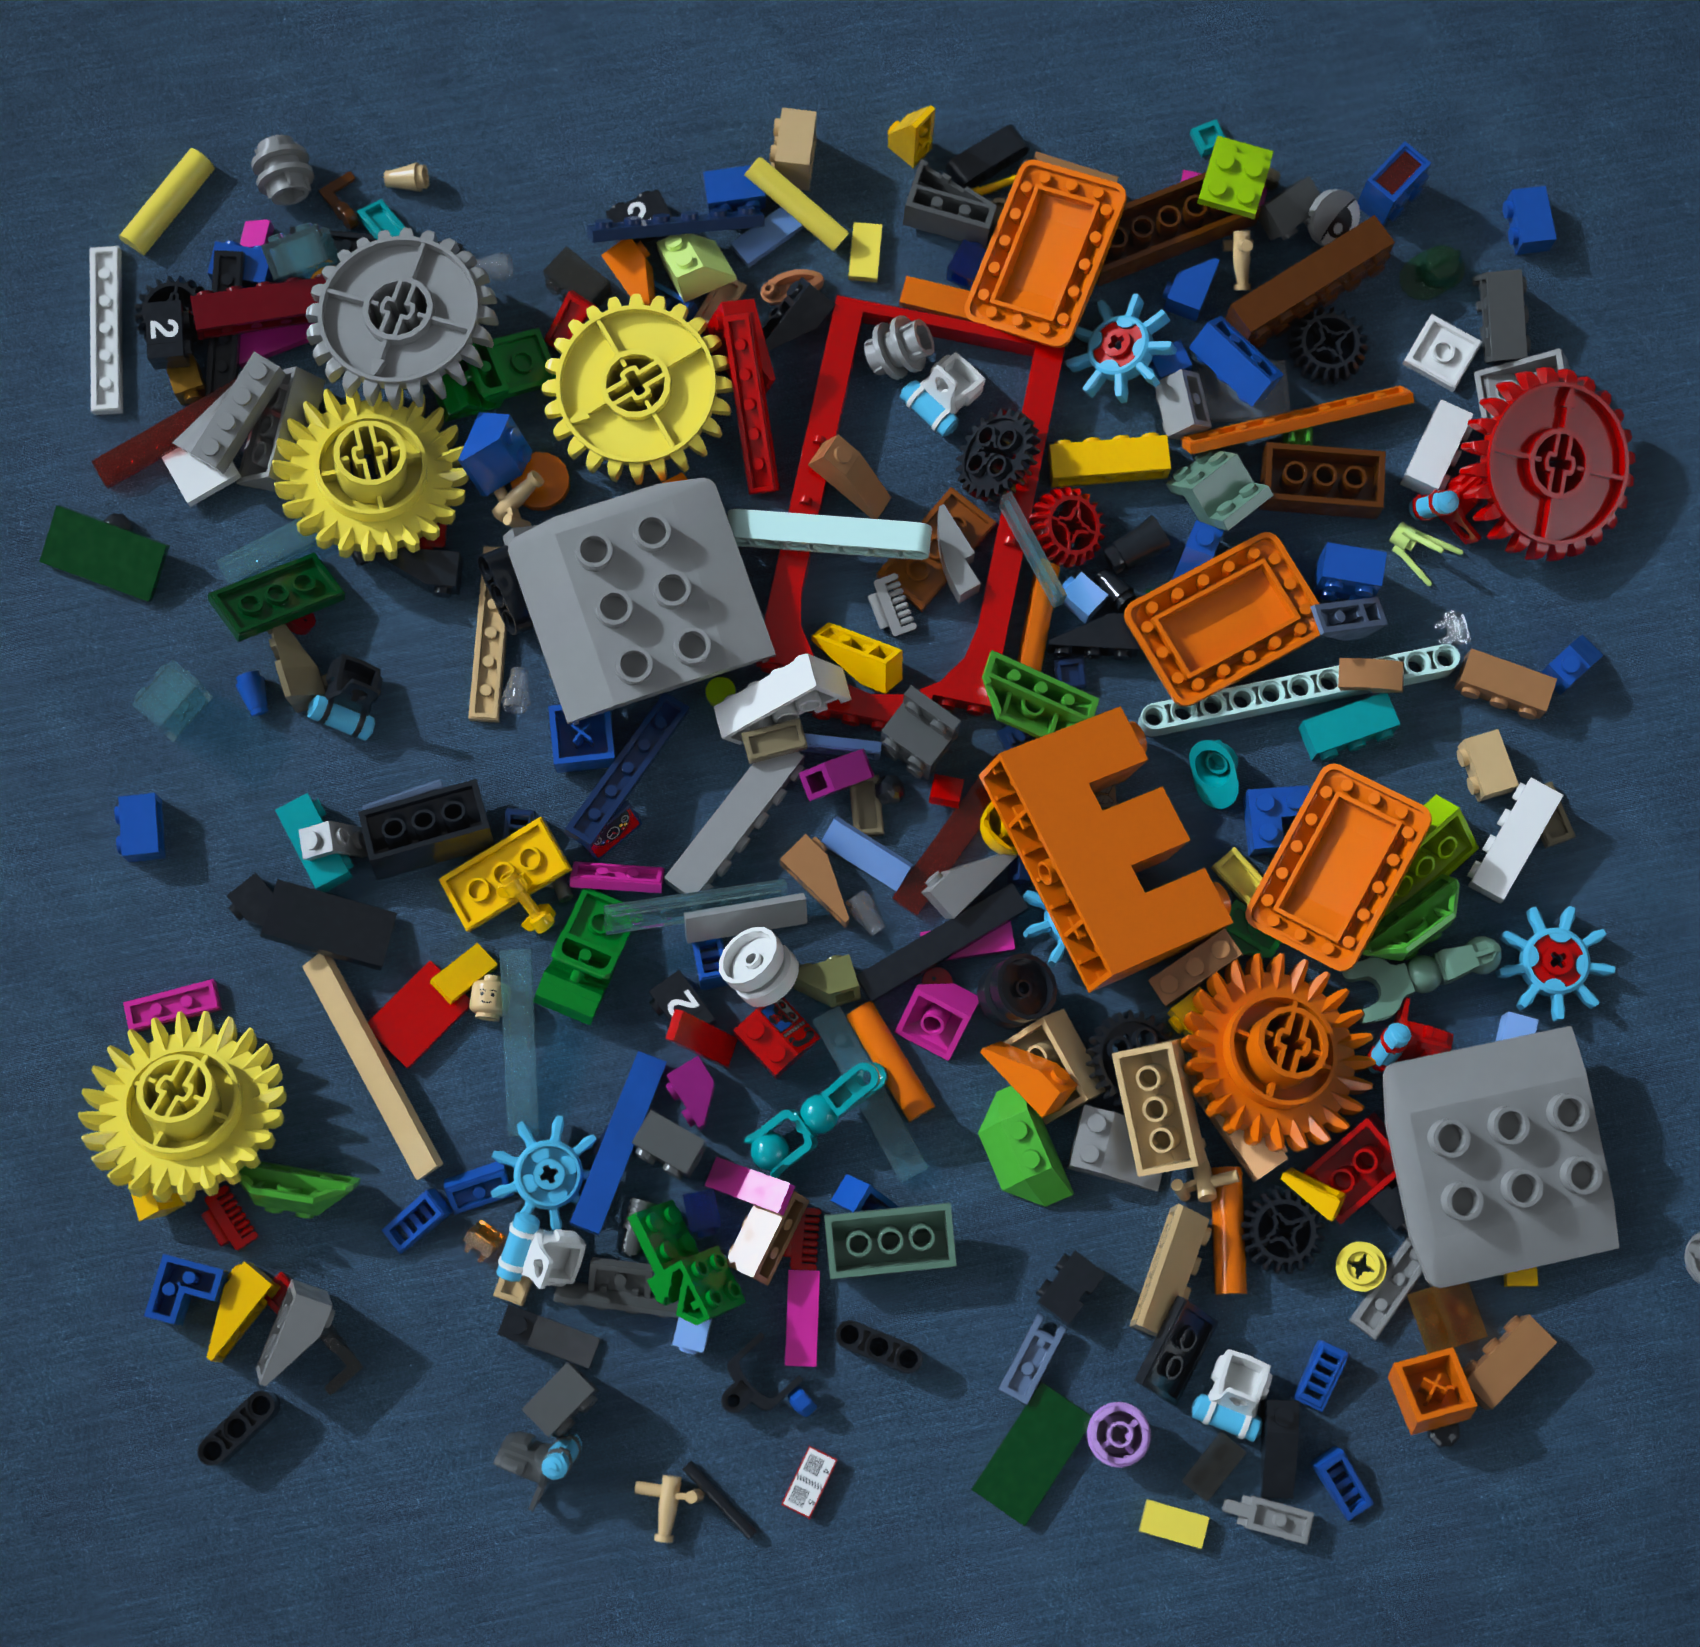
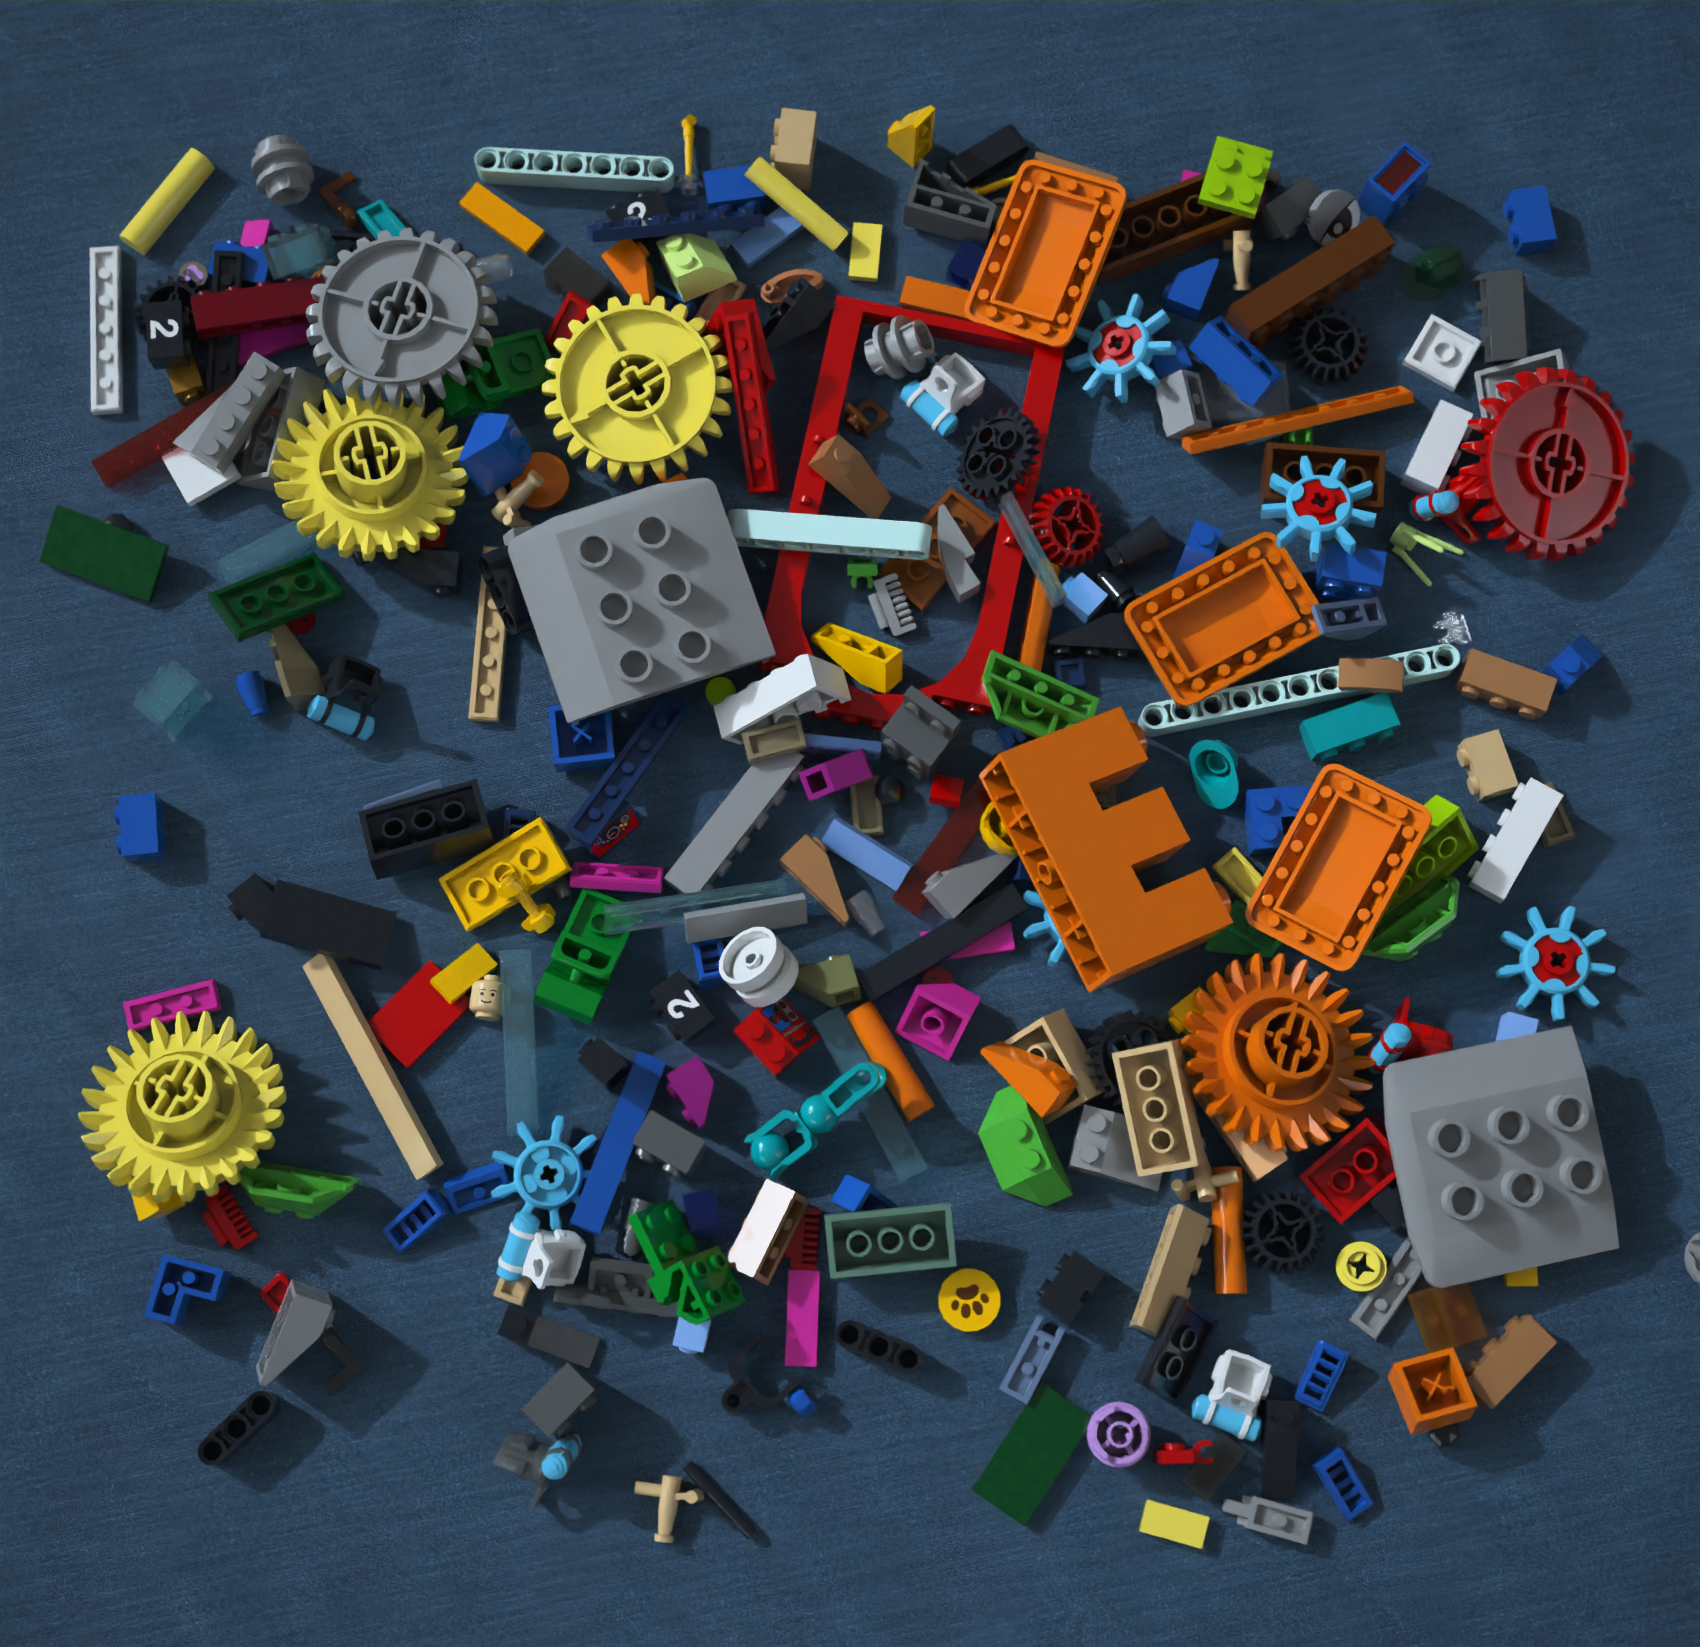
yellow slope [206,1261,281,1363] -> none
teal brick [275,793,354,892] -> none
light grey bracket [299,821,368,861] -> none
tan cone [384,162,429,192] -> none
clear orange tile [463,1219,506,1263] -> none
clear cone [501,667,531,714] -> none
red tile [665,1009,738,1068] -> none
tile [704,1157,795,1215] -> none
white tile [781,1446,837,1519] -> none
black wheel [977,953,1057,1029] -> none
yellow brick [1047,432,1171,488] -> none
medium nougat brick [1148,928,1243,1008] -> none
sand green bracket [1166,450,1274,531] -> none
teal tile [1190,119,1226,158] -> none
yellow slope [1281,1168,1347,1222] -> none
sand green piece [1342,936,1502,1025] -> none
none -> dark tan tile [178,261,210,289]
none -> light orange tile [459,182,545,256]
none -> light aqua beam [474,147,675,193]
none -> black brick [578,1037,631,1092]
none -> piece [675,114,704,196]
none -> reddish brown bracket [845,397,889,439]
none -> bright green tile [847,557,878,588]
none -> yellow tile [938,1269,1001,1332]
none -> red plate [1153,1440,1213,1465]
none -> medium azure gear [1261,455,1377,562]

